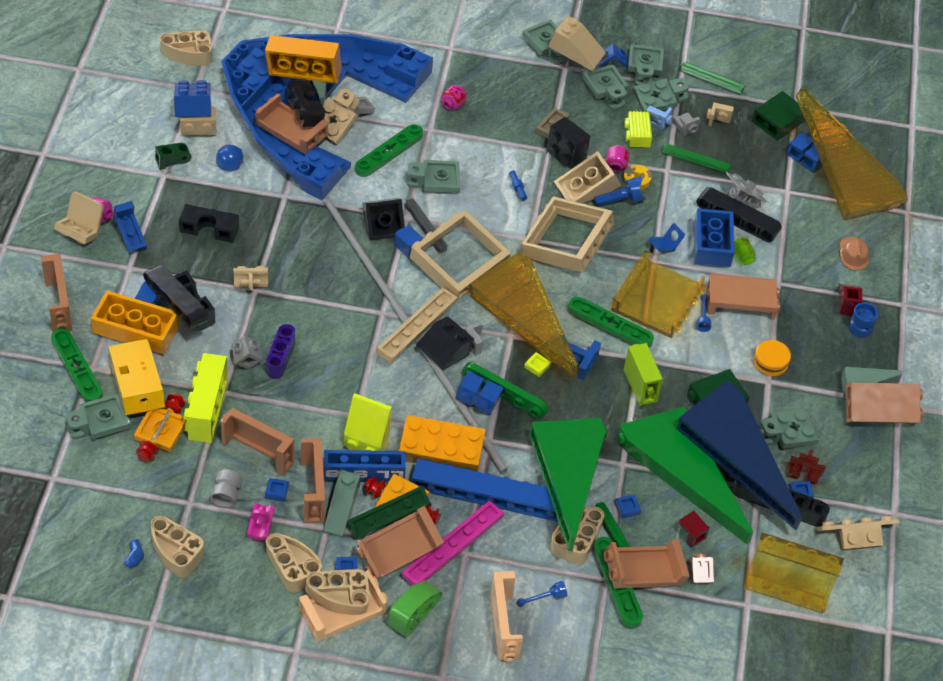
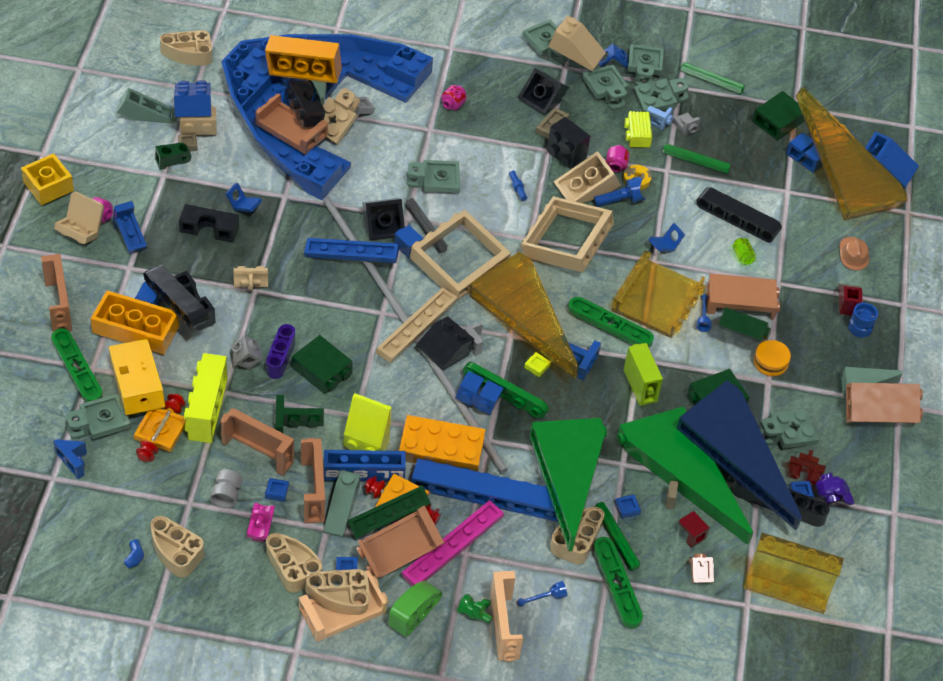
blue hair [216,144,244,171] -> none
green piece [355,124,423,177] -> none
nougat panel [604,539,690,589] -> none
blue brick [694,208,735,267] -> none
tan bracket [706,102,734,126] -> none
light grey hinge [726,172,767,208] -> none
tan bracket [816,516,900,549] -> none
none -> yellow brick [21,153,74,206]
none -> blue slope [53,439,87,479]
none -> sand green slope [117,88,175,124]
none -> dark tan tile [178,134,198,151]
none -> blue bracket [225,183,262,212]
none -> dark green bracket [275,395,324,434]
none -> dark green brick [292,335,353,395]
none -> blue plate [304,238,399,263]
none -> green piece [457,593,493,624]
none -> black slope [518,68,569,115]
none -> dark tan tile [665,481,678,509]
none -> dark green brick [718,307,771,343]
none -> dark purple head [816,473,855,505]
none -> blue slope [857,131,919,189]

